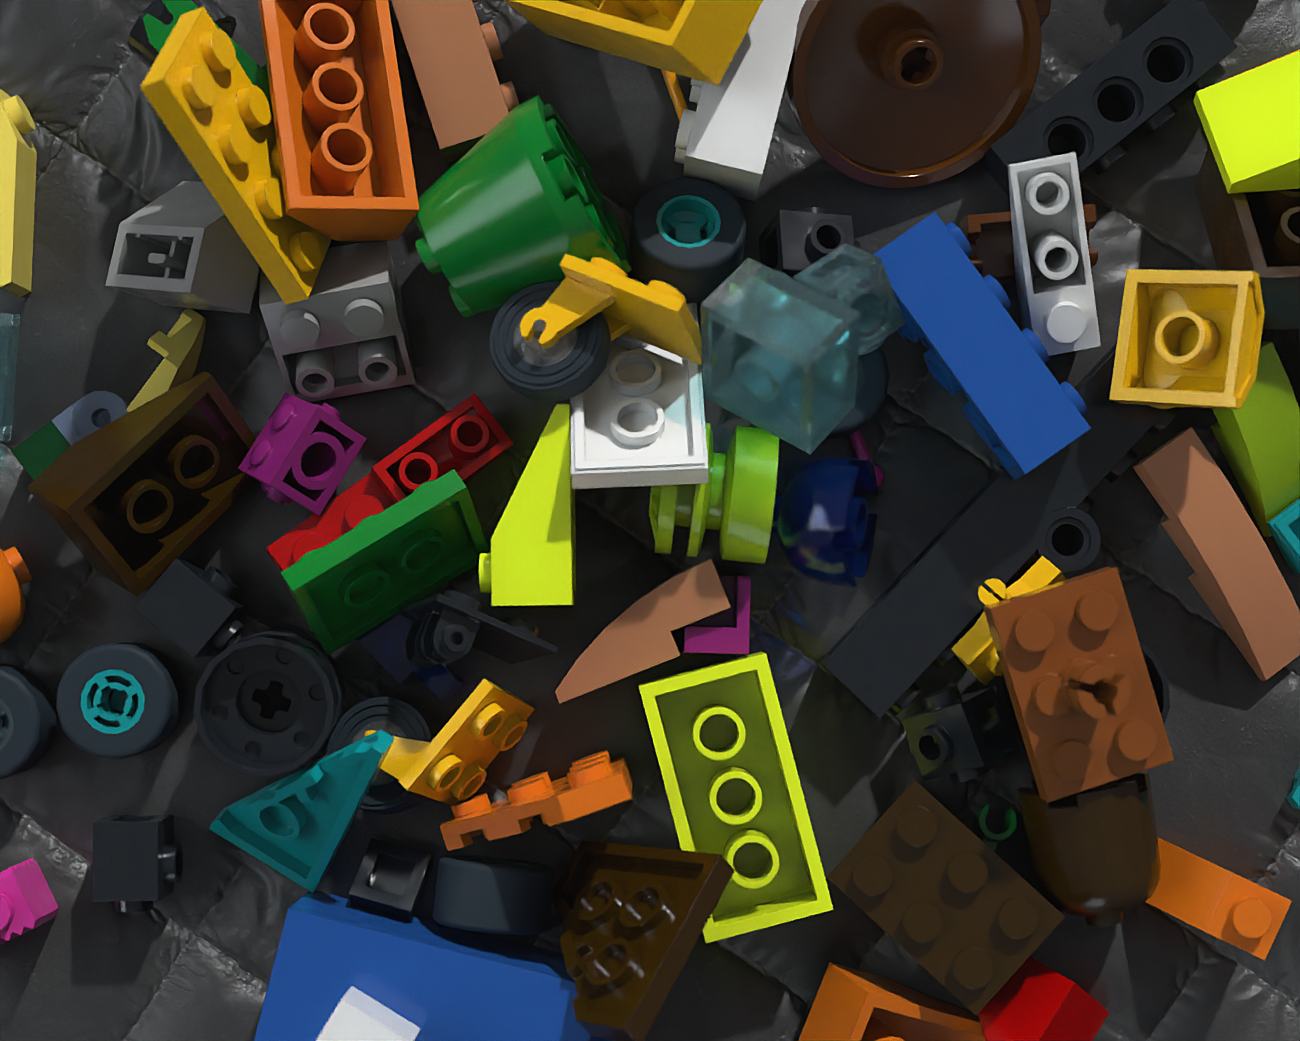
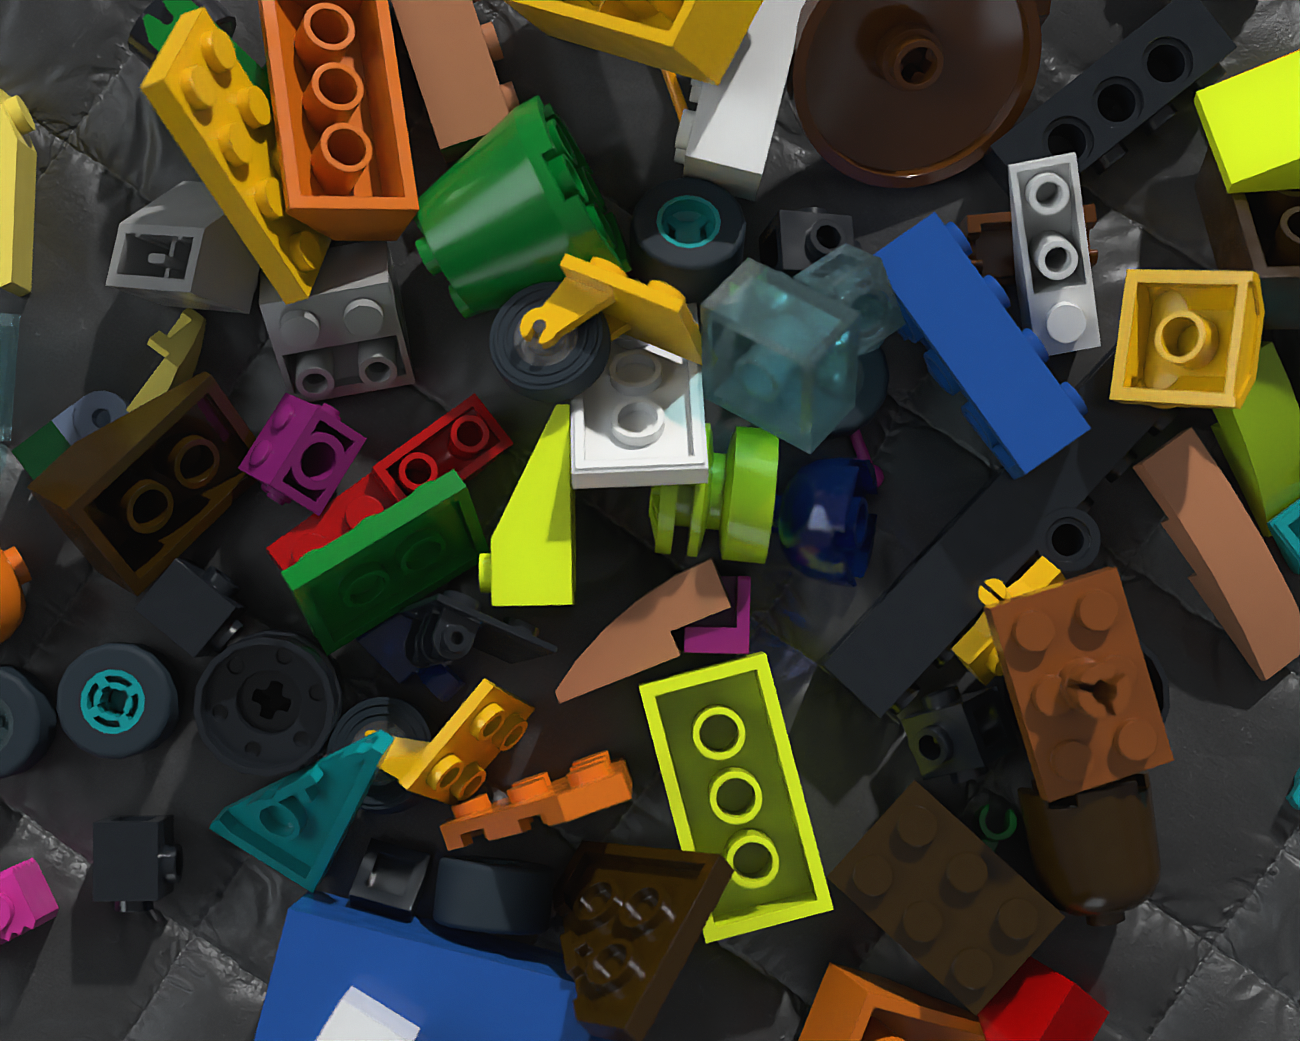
orange slope [1145,837,1292,960] -> none

